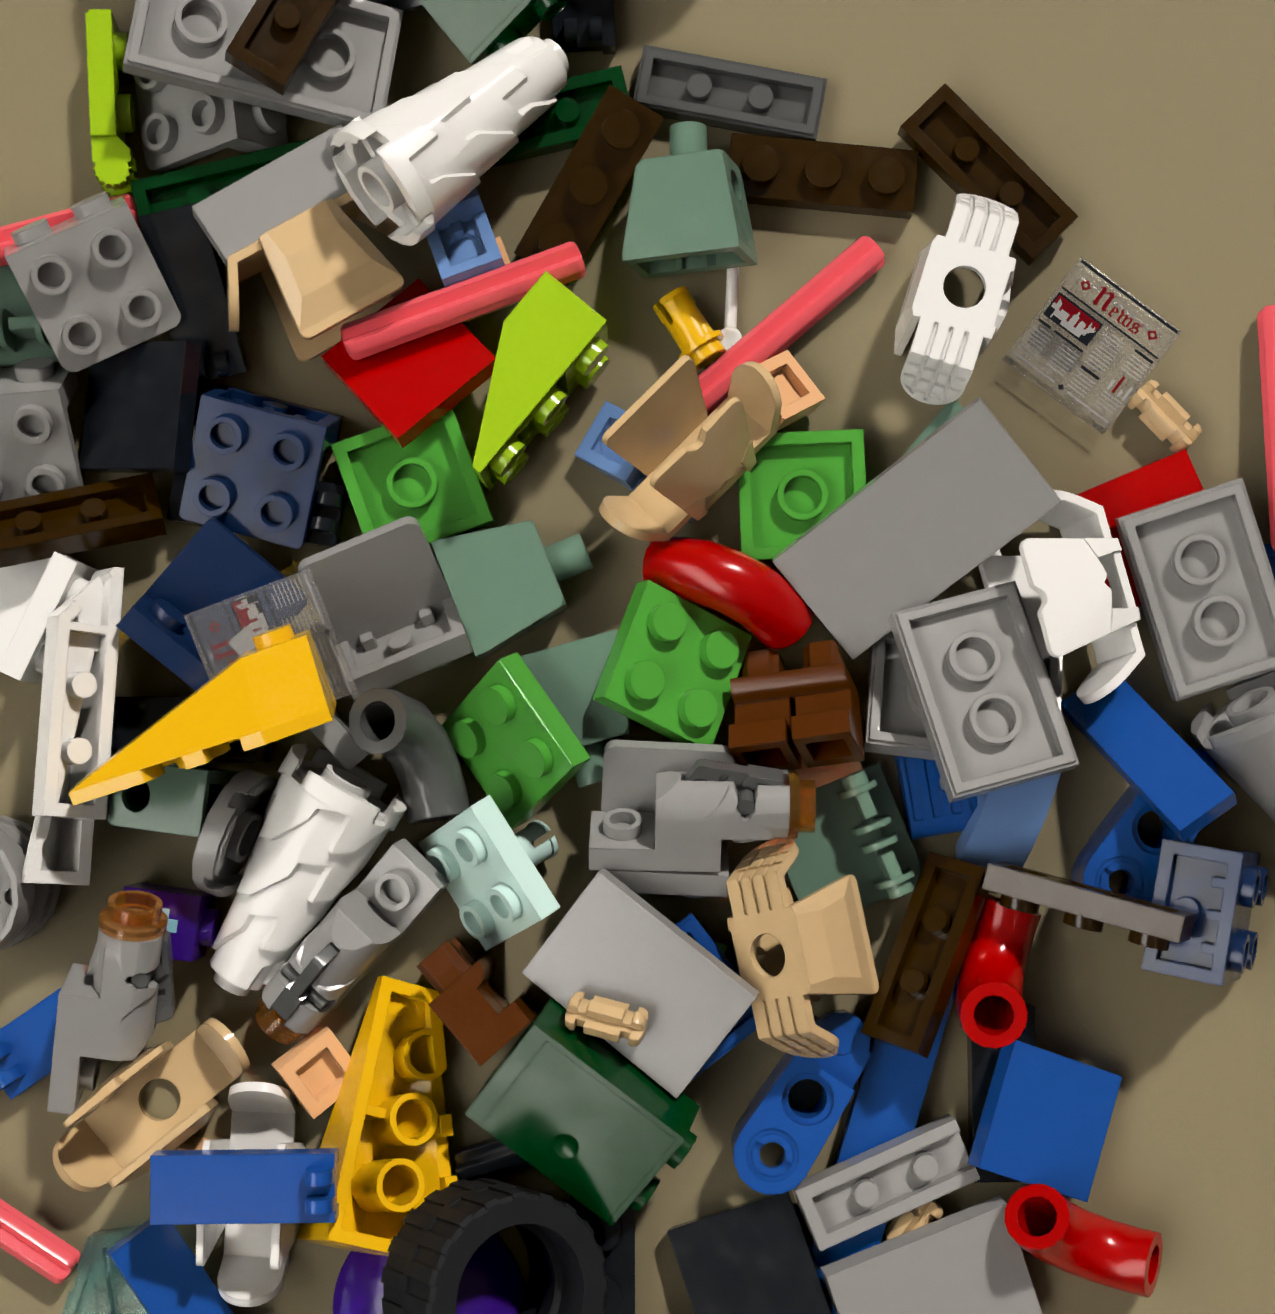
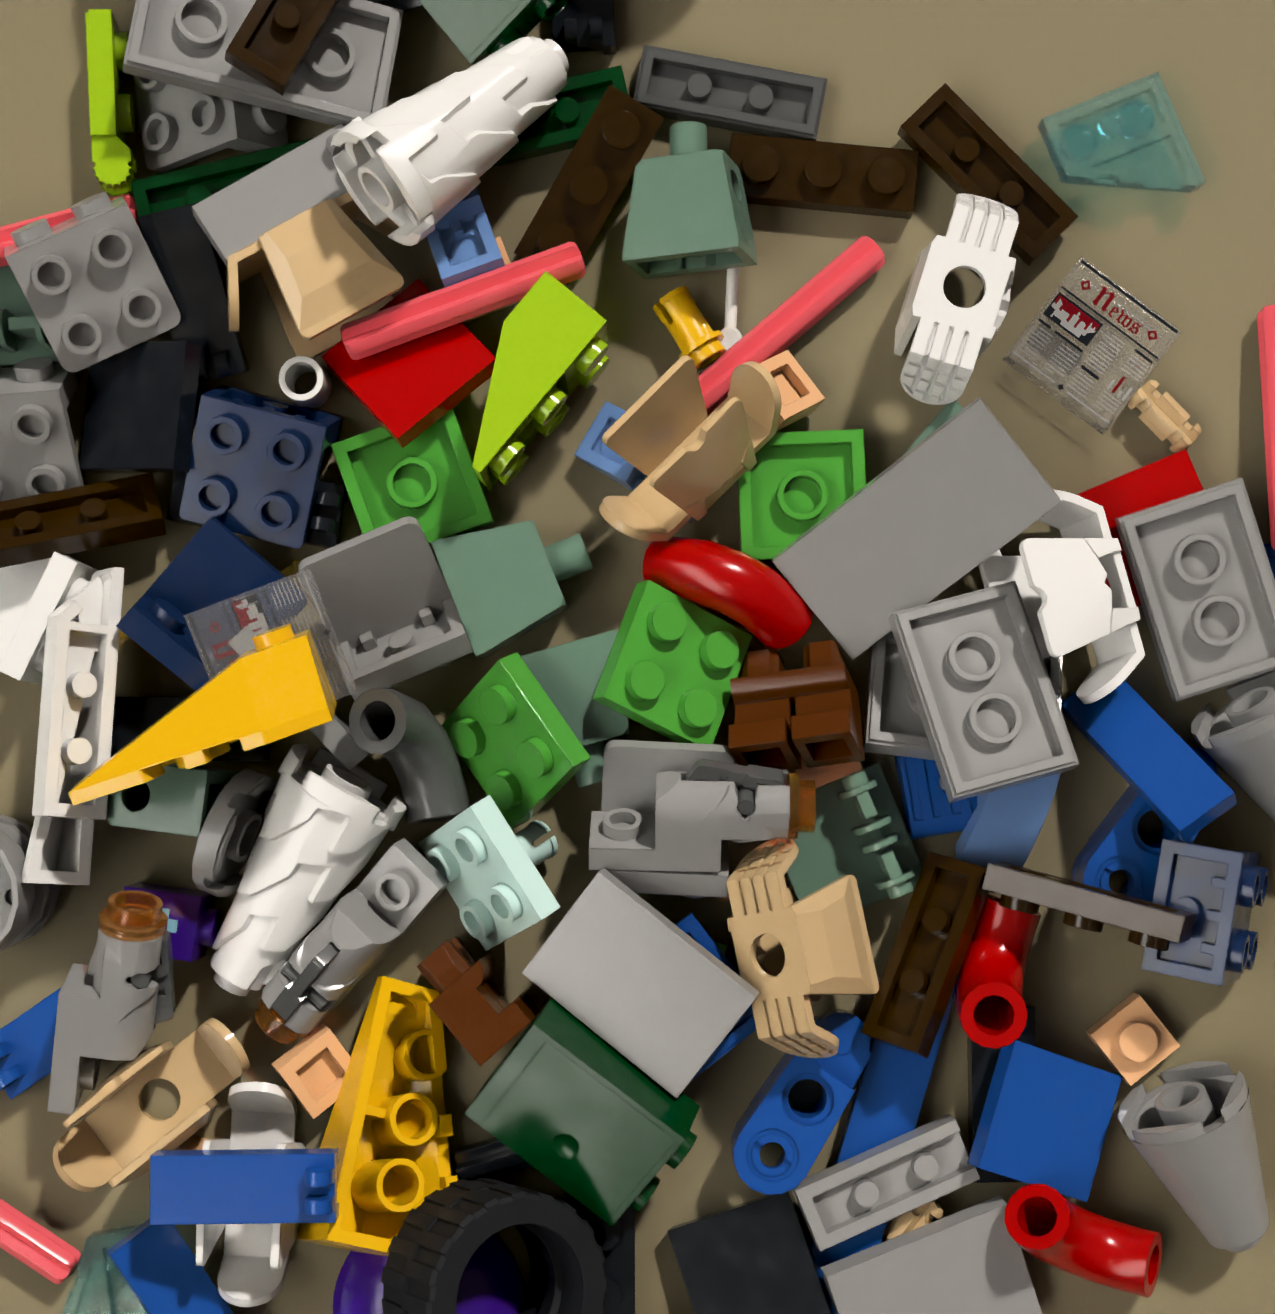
tan piece [565,991,648,1047] -> none
none -> white hinge [279,356,332,408]
none -> clear light blue wing [1037,72,1205,193]
none -> light nougat plate [1085,992,1180,1086]
none -> light grey cone [1117,1061,1270,1252]

